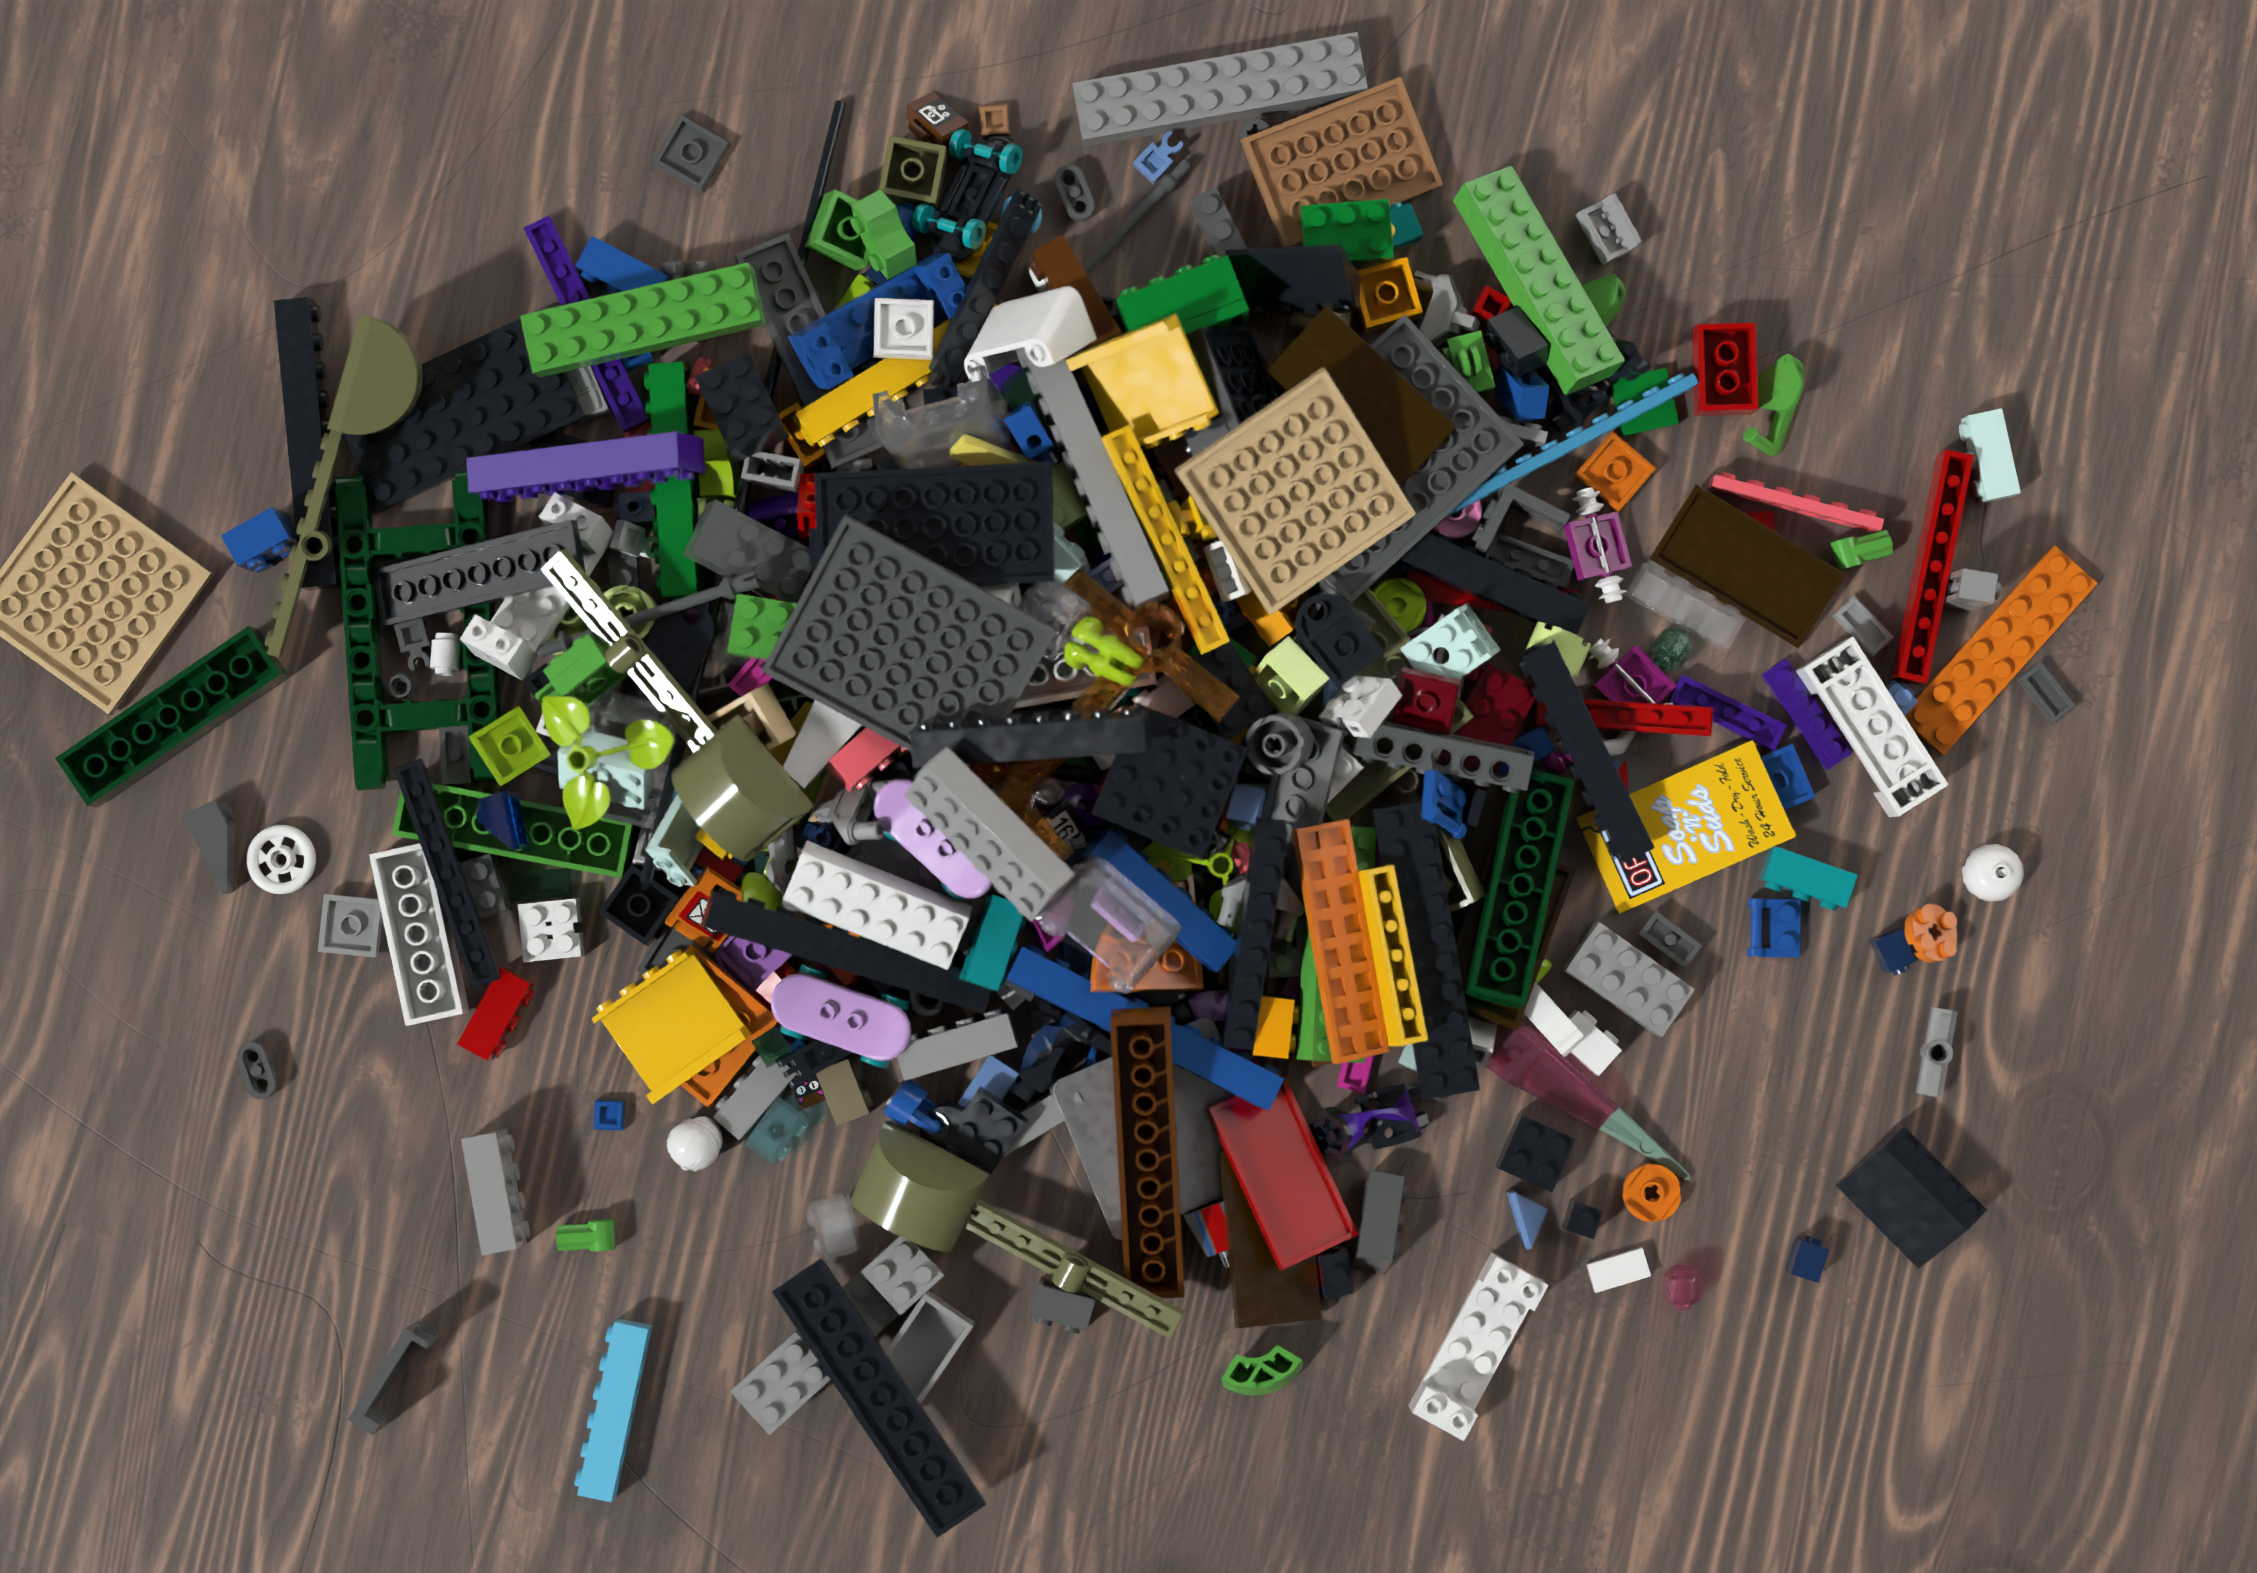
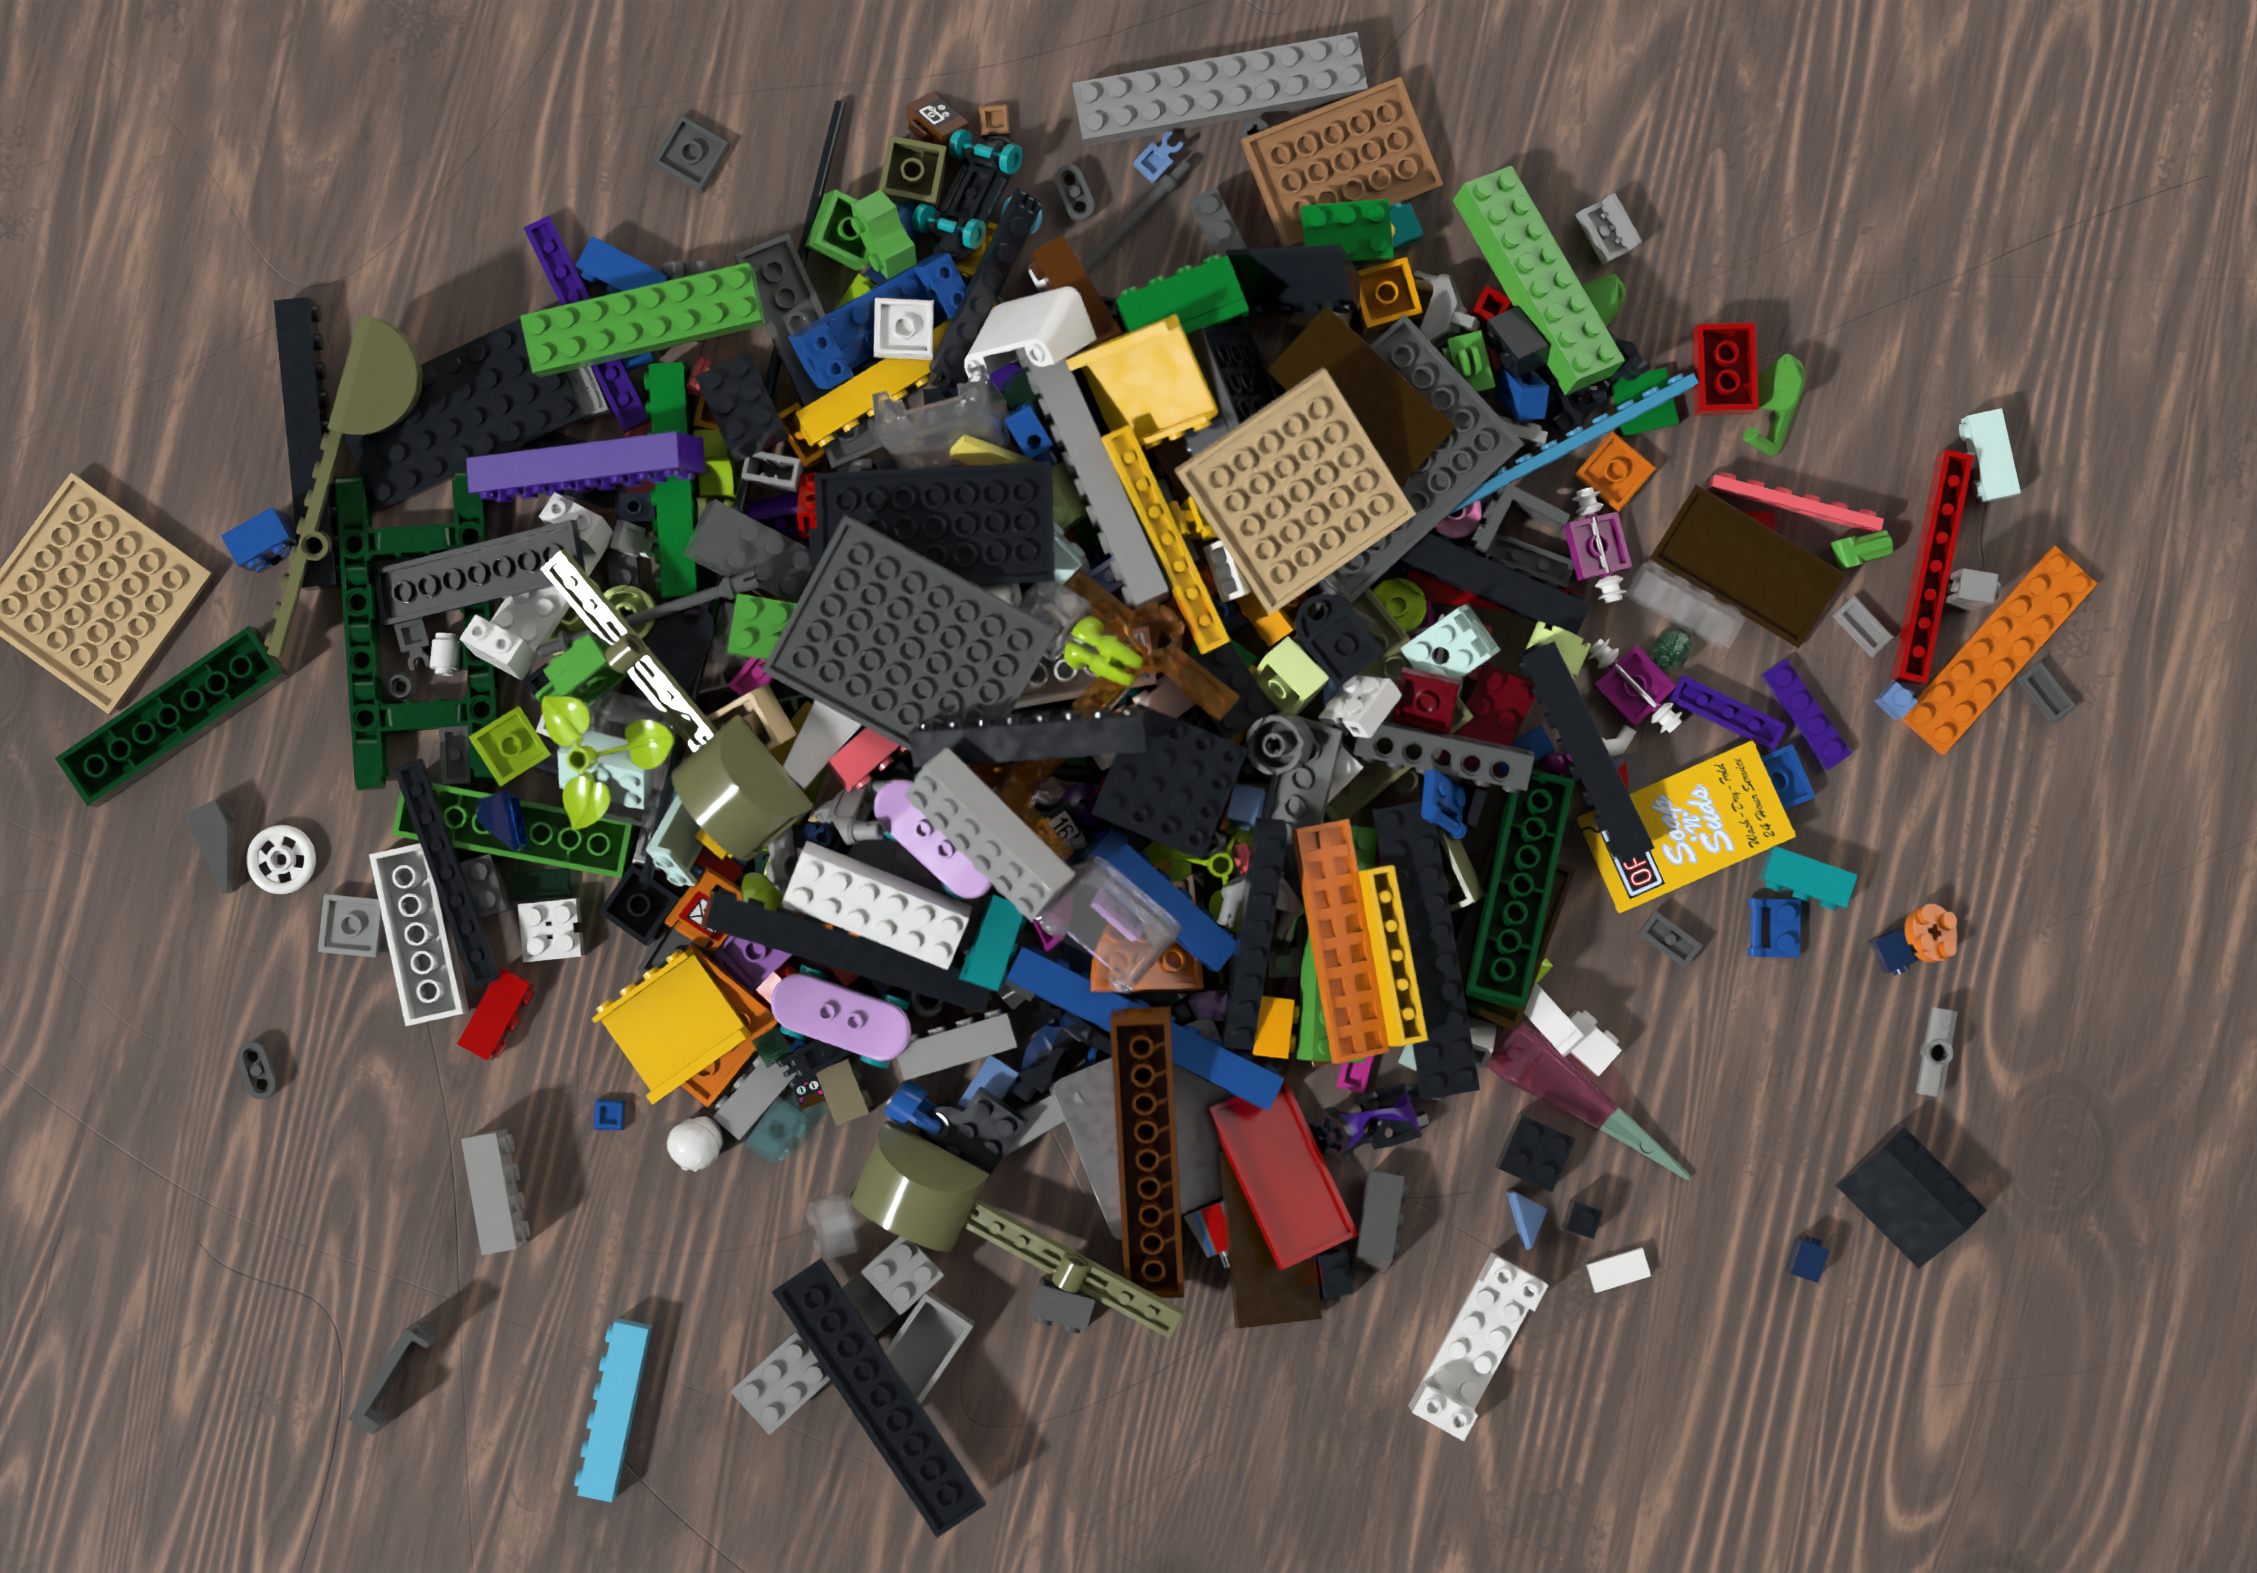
bright green piece [556,1219,616,1251] -> none
bright green brick [1221,1345,1303,1396] -> none
red tile [1535,699,1714,737] -> none
light grey piece [1562,922,1695,1037] -> none
orange plate [1621,1163,1681,1222] -> none
clear pink head [1663,1264,1701,1310] -> none
white plate [1795,637,1948,817] -> none
white cylinder [1962,844,2024,902] -> none

